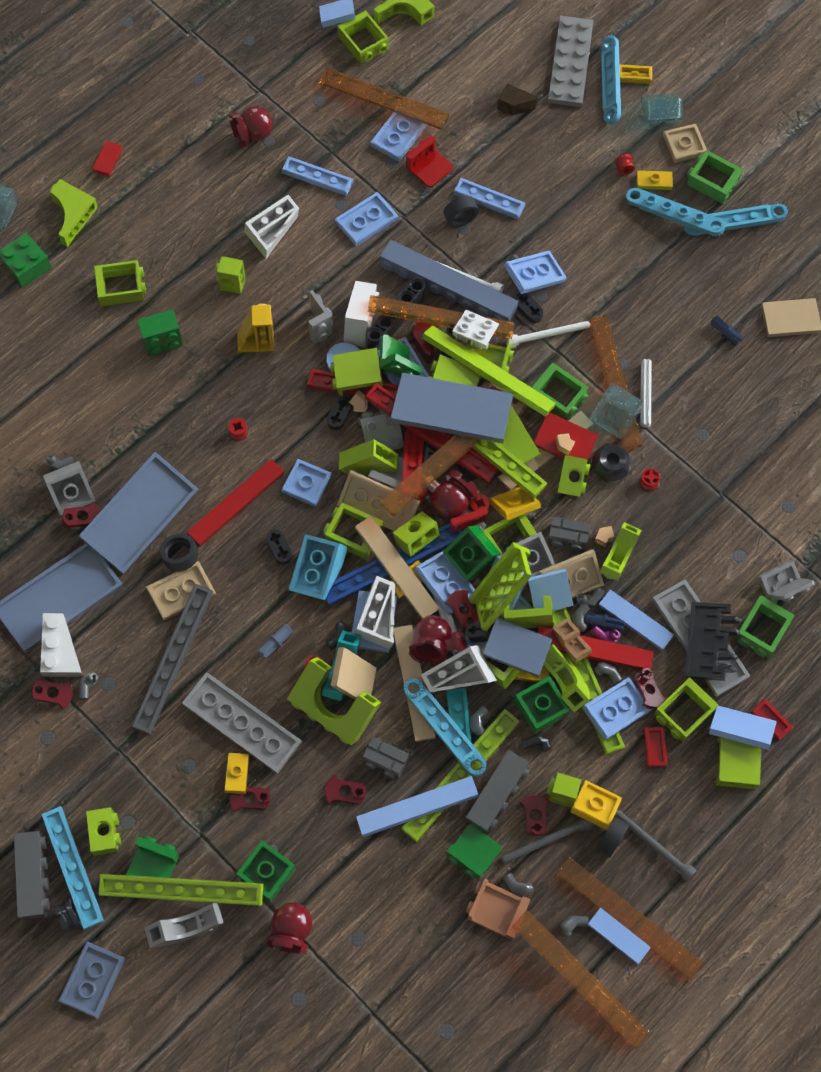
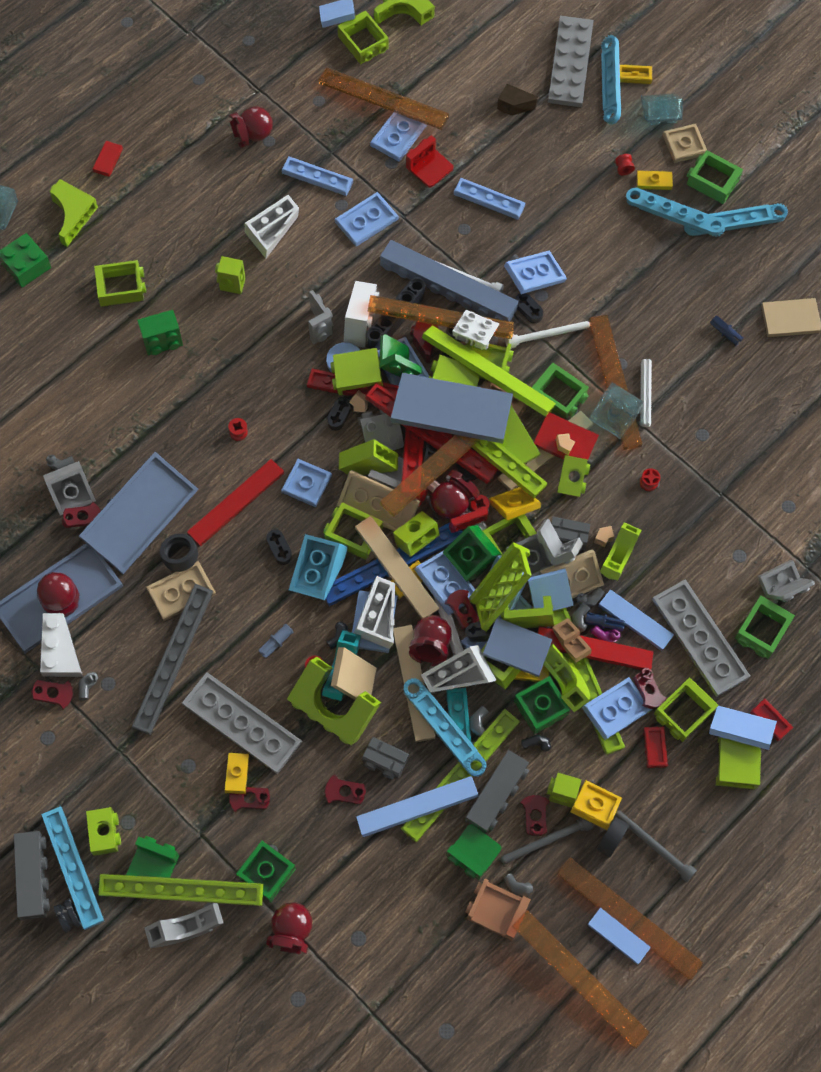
sand blue tile [58,941,126,1019] -> none
yellow wedge [237,304,274,353] -> none
black tyre [443,195,479,227] -> none
dark red piece [445,629,469,653] -> none
dark grey arm [560,916,588,937] -> none
black piece [592,445,631,483] -> none
dark grey arm [594,662,623,685] -> none
black hinge [685,602,741,681] -> none
none -> dark red tile [37,572,80,617]
none -> light grey bracket [537,519,582,566]

